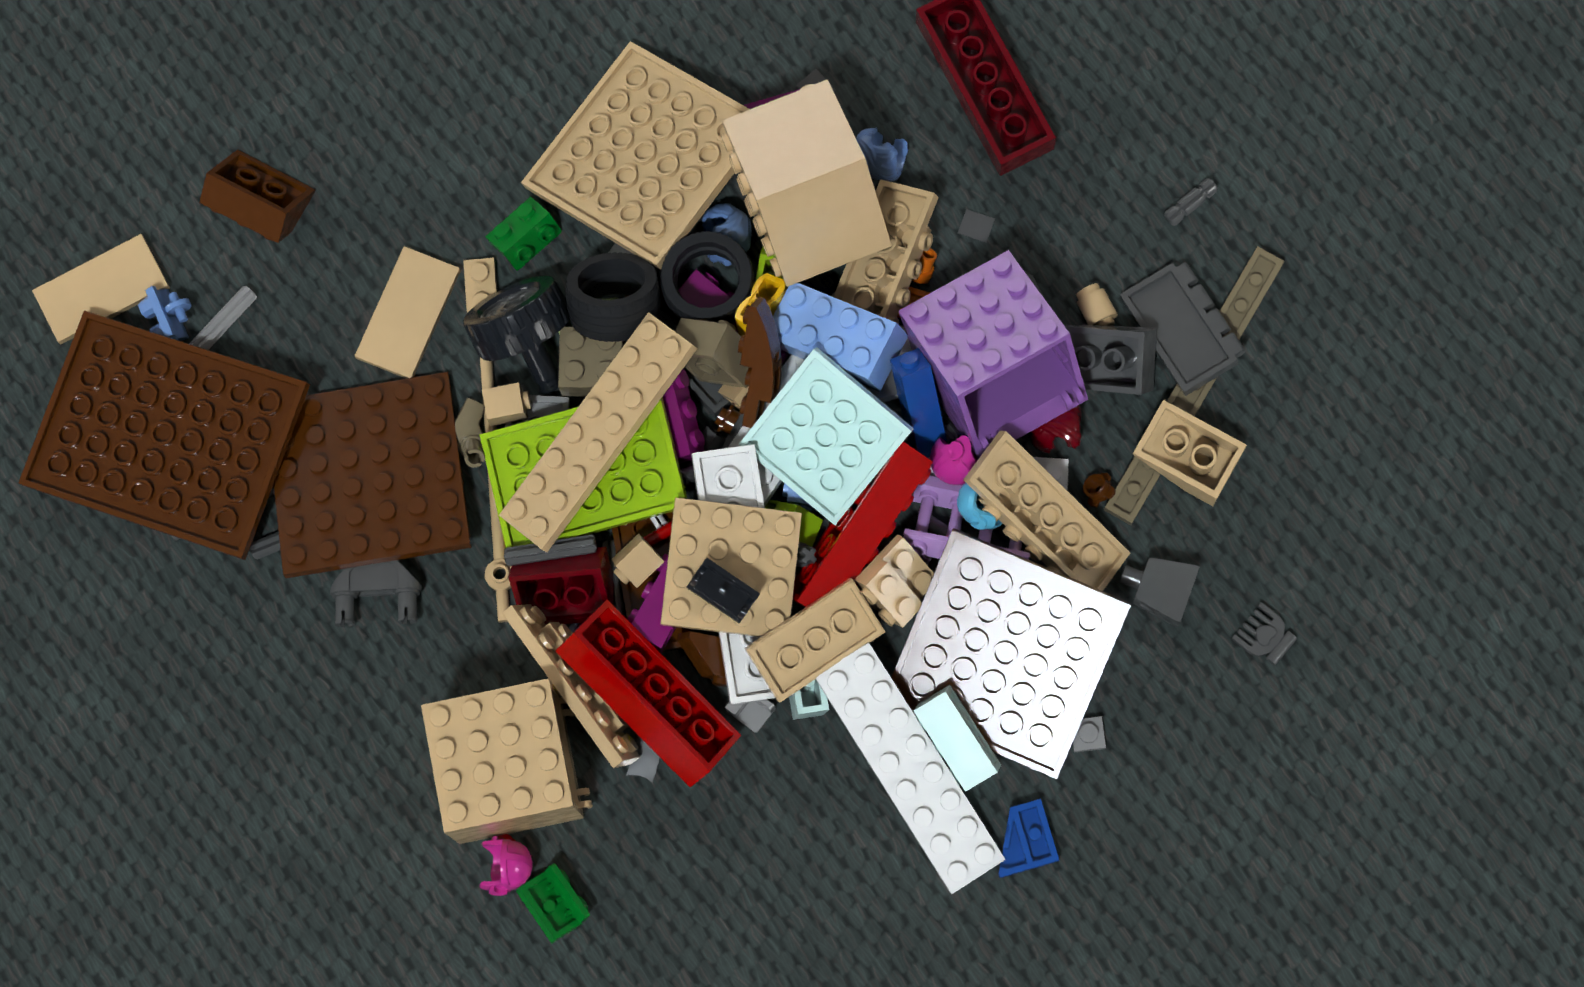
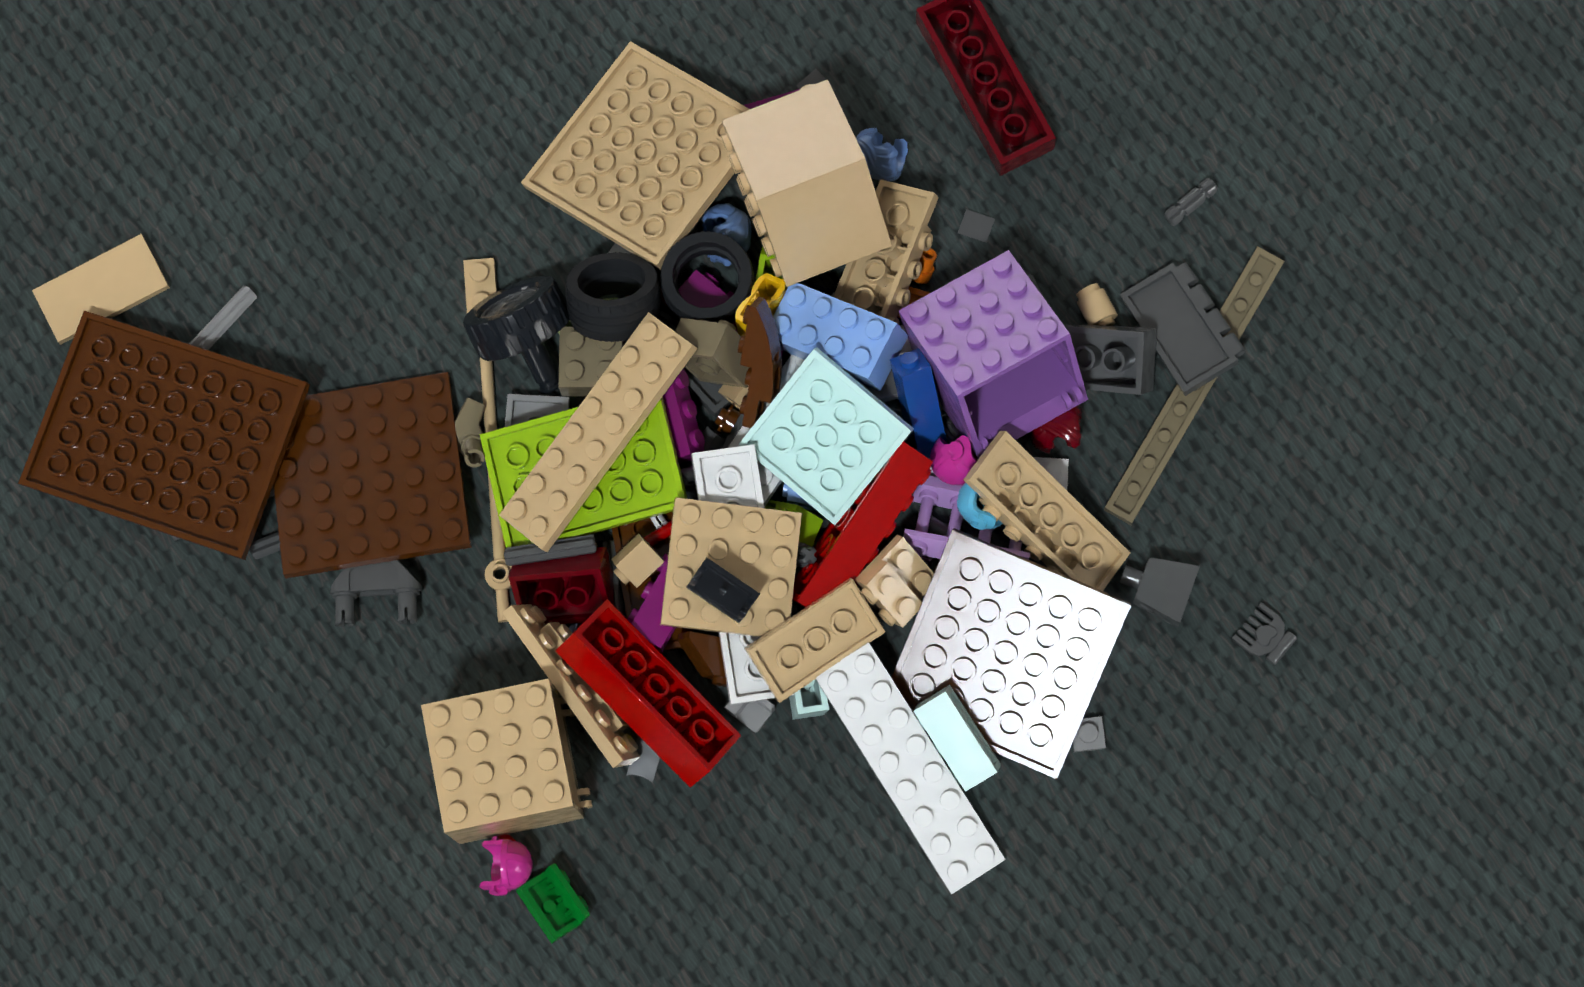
medium blue hips [138,286,192,341] -> none
reddish brown slope [199,150,316,243] -> none
tan tile [355,246,461,379] -> none
tan brick [482,382,531,426] -> none
green bracket [485,197,562,271] -> none
blue wing [998,799,1059,878] -> none
reddish brown plate [1083,473,1116,507] -> none
tan slope [1133,400,1247,506] -> none

